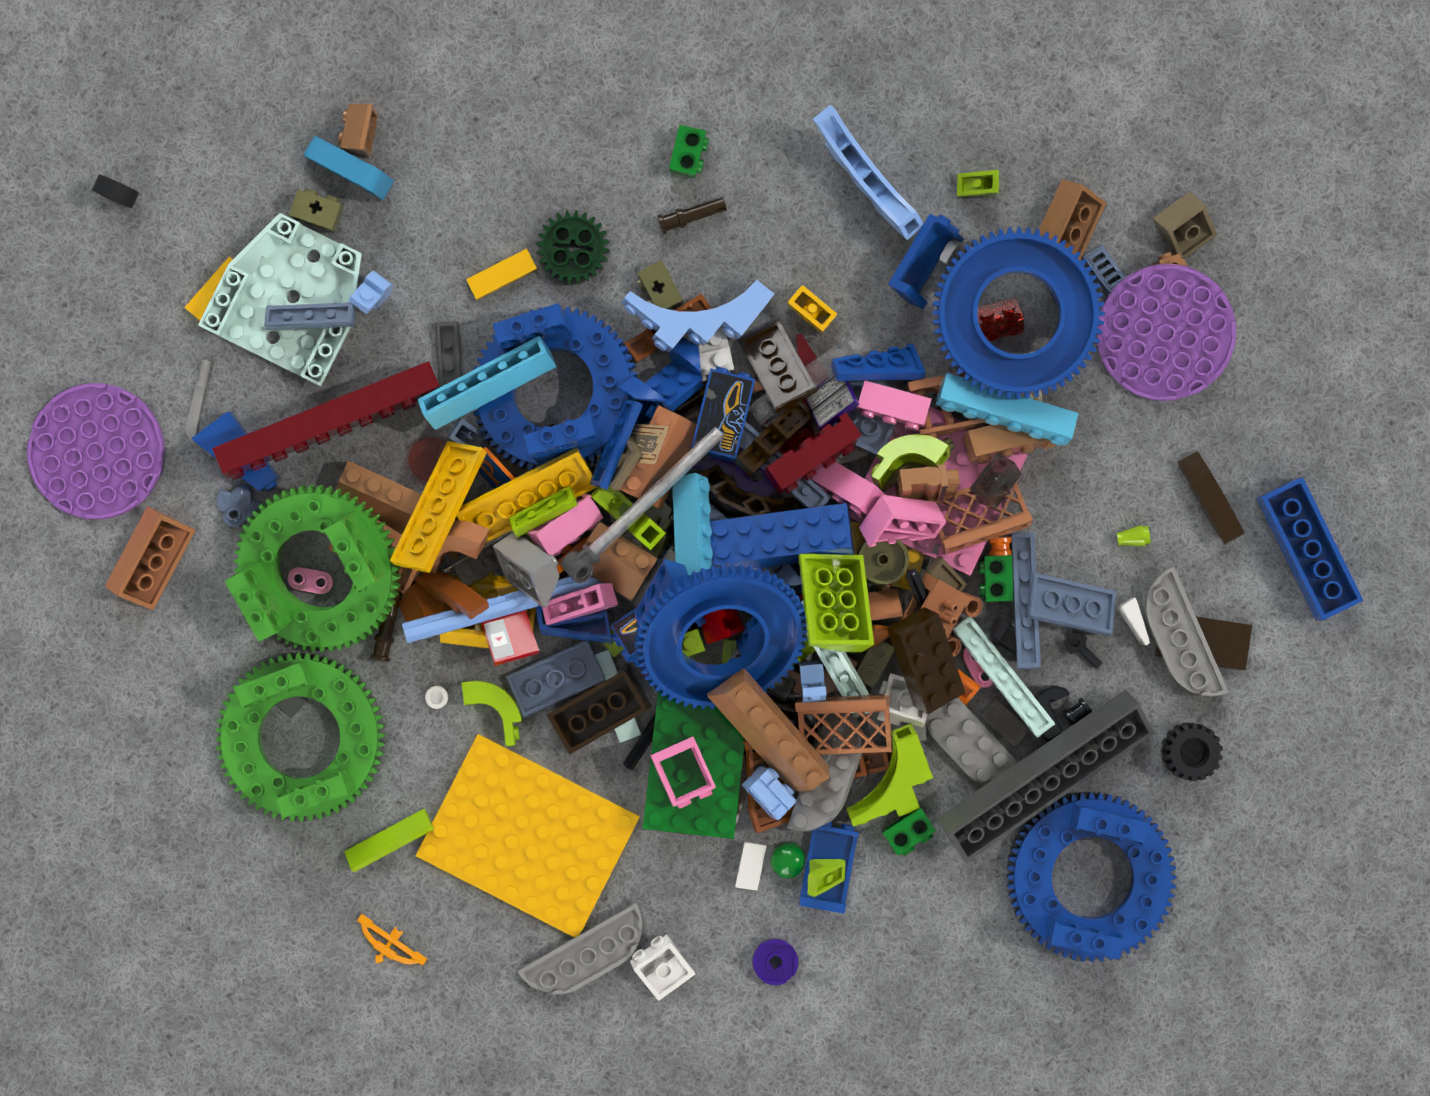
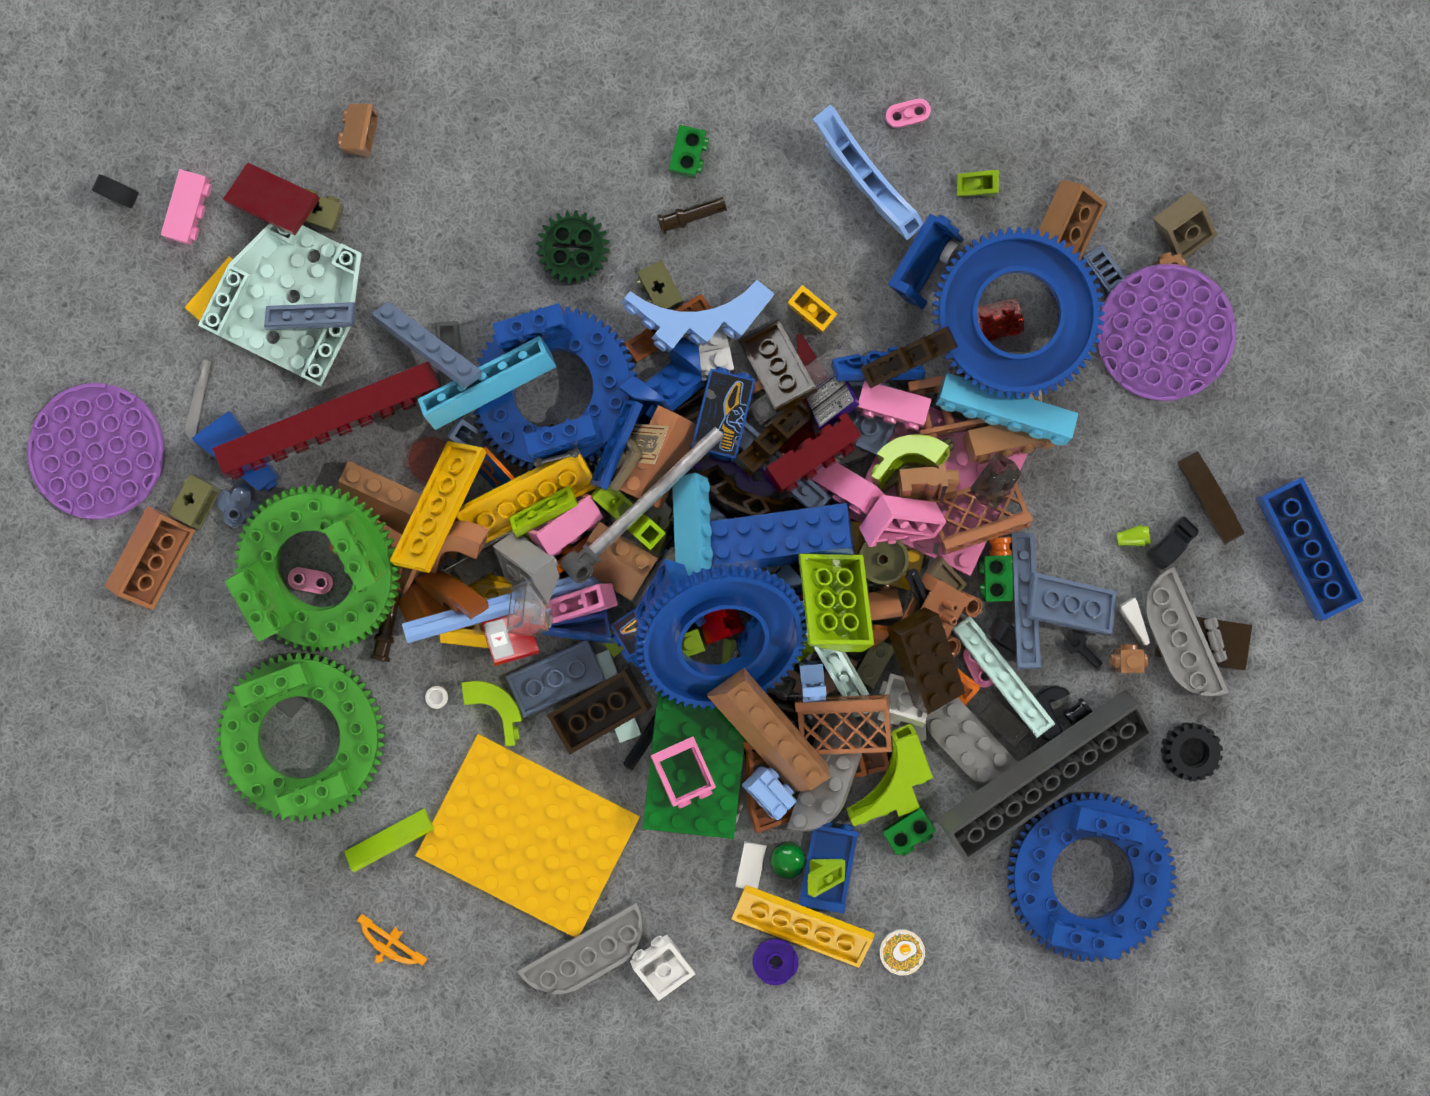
dark azure beam [303,136,394,201] -> none
light blue brick [349,271,393,314] -> none
yellow tile [466,248,538,300] -> none
none -> bright pink brick [161,169,212,245]
none -> olive brick [169,474,222,529]
none -> dark red tile [223,163,320,235]
none -> sand blue plate [372,302,482,389]
none -> clear slope [506,580,553,636]
none -> dark grey hinge [534,449,579,467]
none -> yellow plate [731,885,875,968]
none -> dark brown slope [860,326,958,388]
none -> tile [879,929,925,975]
none -> bright pink plate [885,99,931,128]
none -> medium nougat brick [1110,644,1148,673]
none -> black animal [1146,516,1199,570]
none -> light grey axle [1204,617,1227,662]

